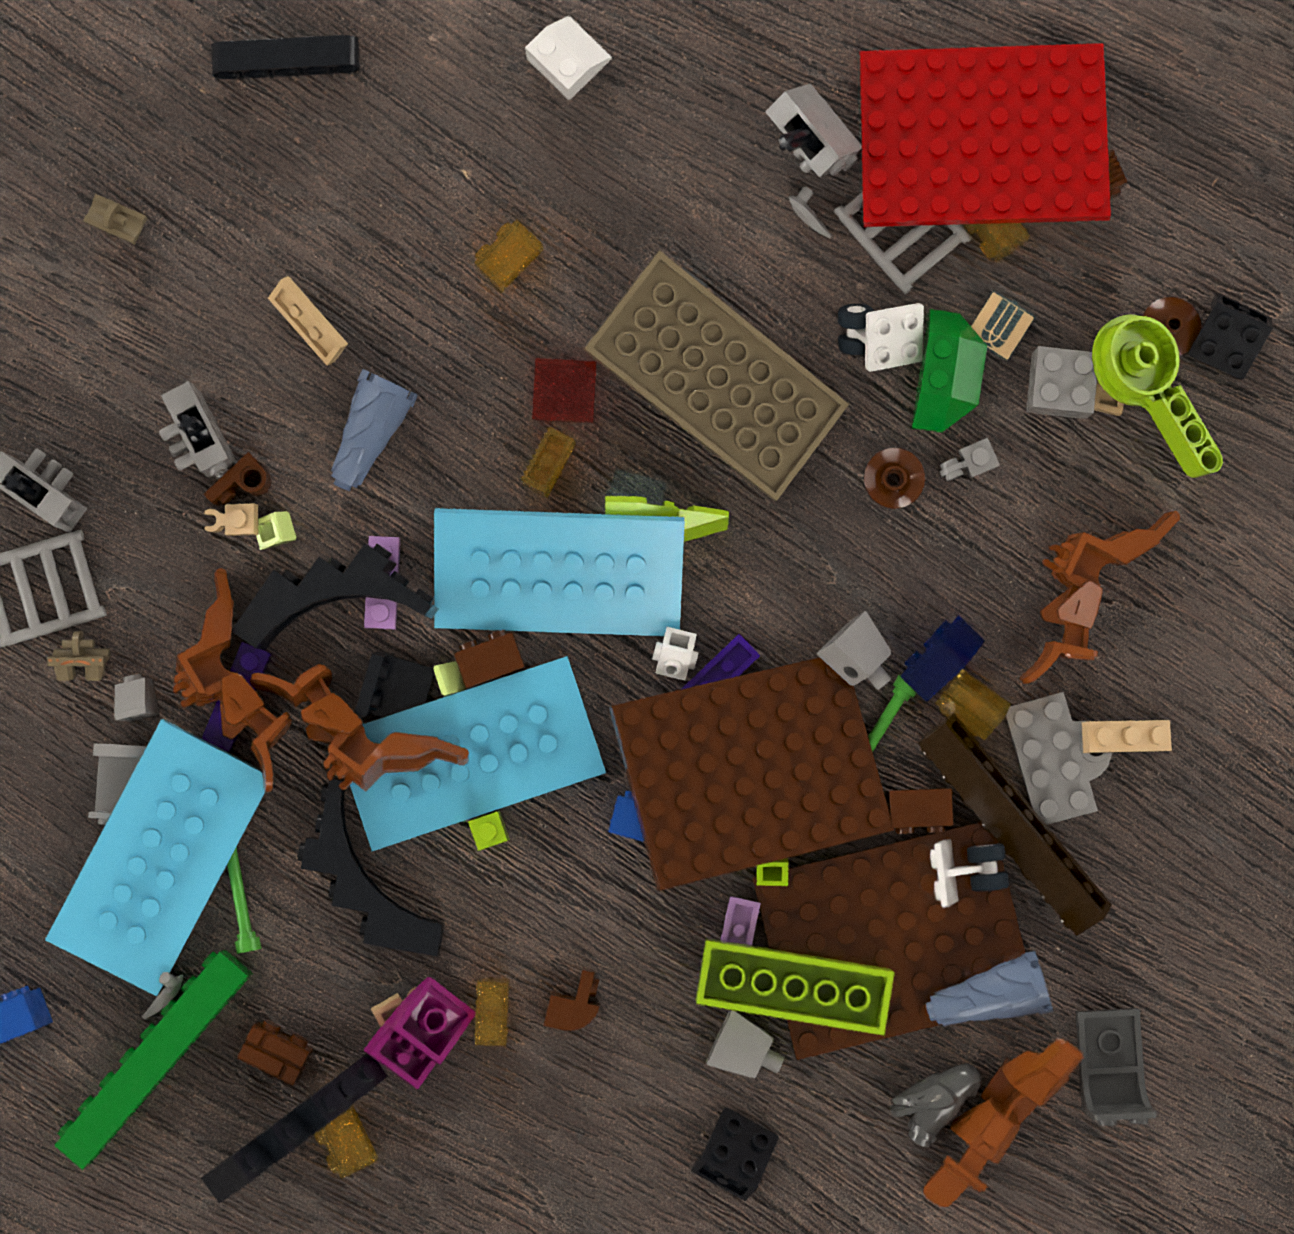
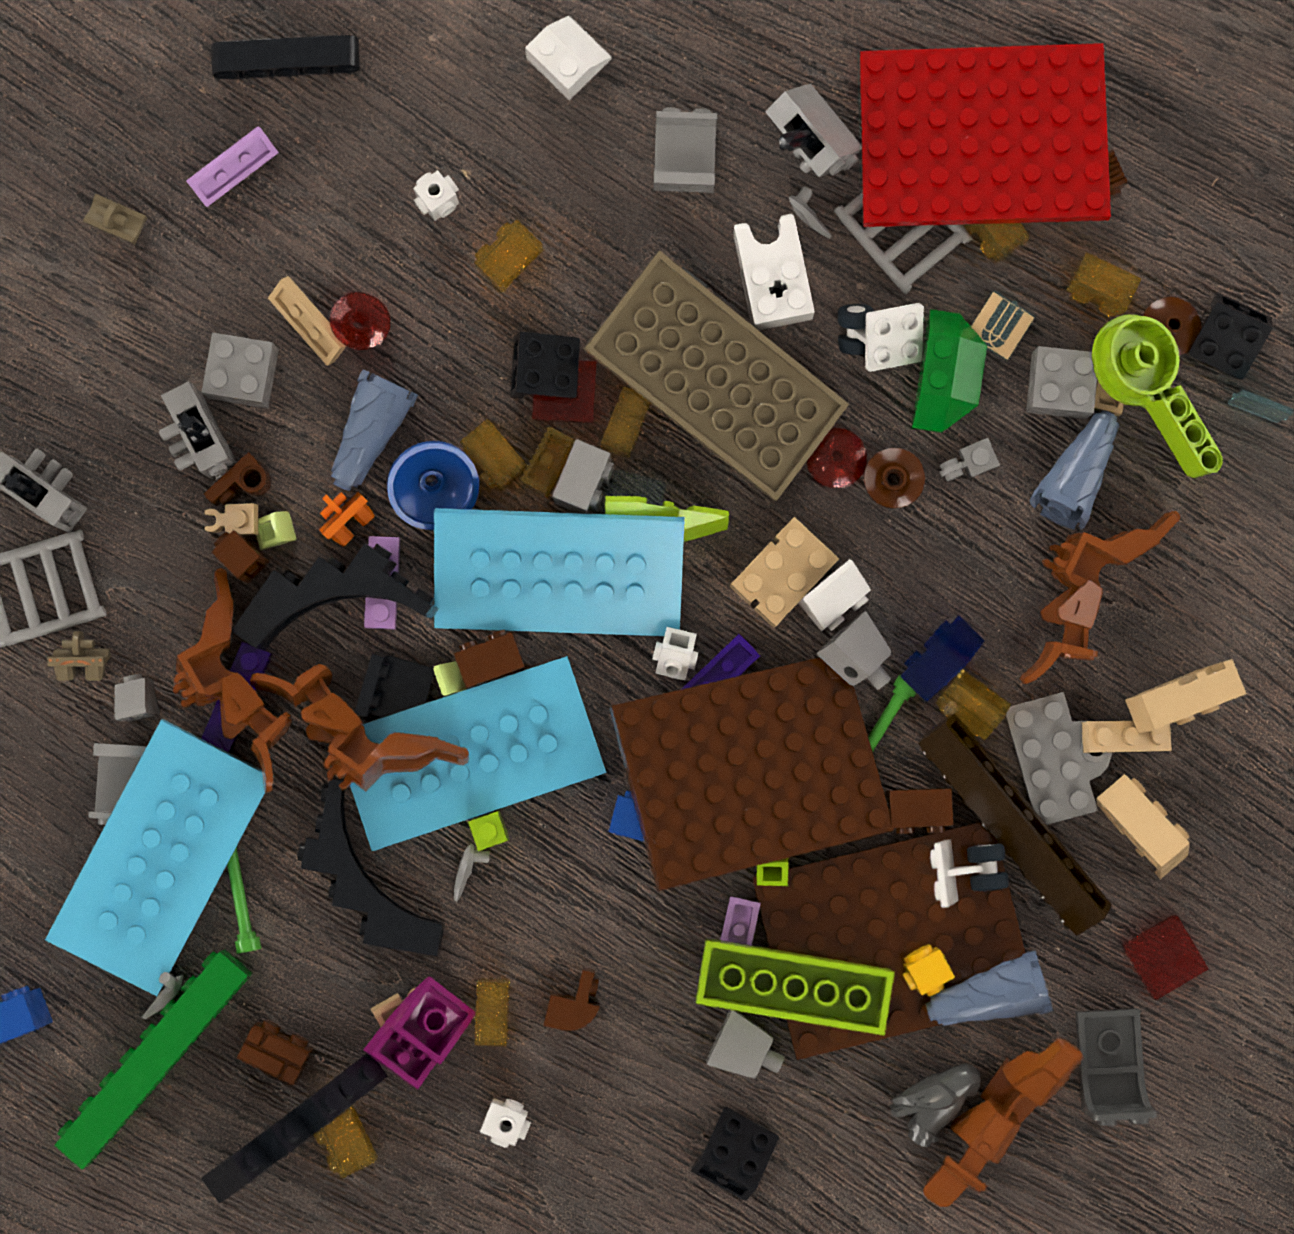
none -> lavender plate [186,126,279,207]
none -> light grey brick [201,332,279,409]
none -> reddish brown brick [211,530,270,584]
none -> orange hips [319,491,375,547]
none -> clear red dish [329,292,391,350]
none -> blue dish [387,441,480,530]
none -> white brick [413,170,459,221]
none -> light grey bar [454,844,489,902]
none -> clear yellow brick [460,419,528,491]
none -> white brick [480,1098,531,1148]
none -> black bracket [510,332,580,399]
none -> light grey brick [552,439,614,514]
none -> clear yellow brick [601,386,651,459]
none -> light grey panel [653,107,717,193]
none -> tan piece [730,517,839,628]
none -> white brick [733,214,815,330]
none -> white slope [798,559,871,631]
none -> clear red dish [806,428,867,489]
none -> yellow brick [902,944,955,996]
none -> sand blue cone [1029,410,1120,530]
none -> clear yellow brick [1066,252,1142,317]
none -> tan wedge [1096,774,1190,880]
none -> clear red plate [1121,914,1209,1000]
none -> tan wedge [1125,659,1246,736]
none -> clear light blue piece [1227,390,1294,423]

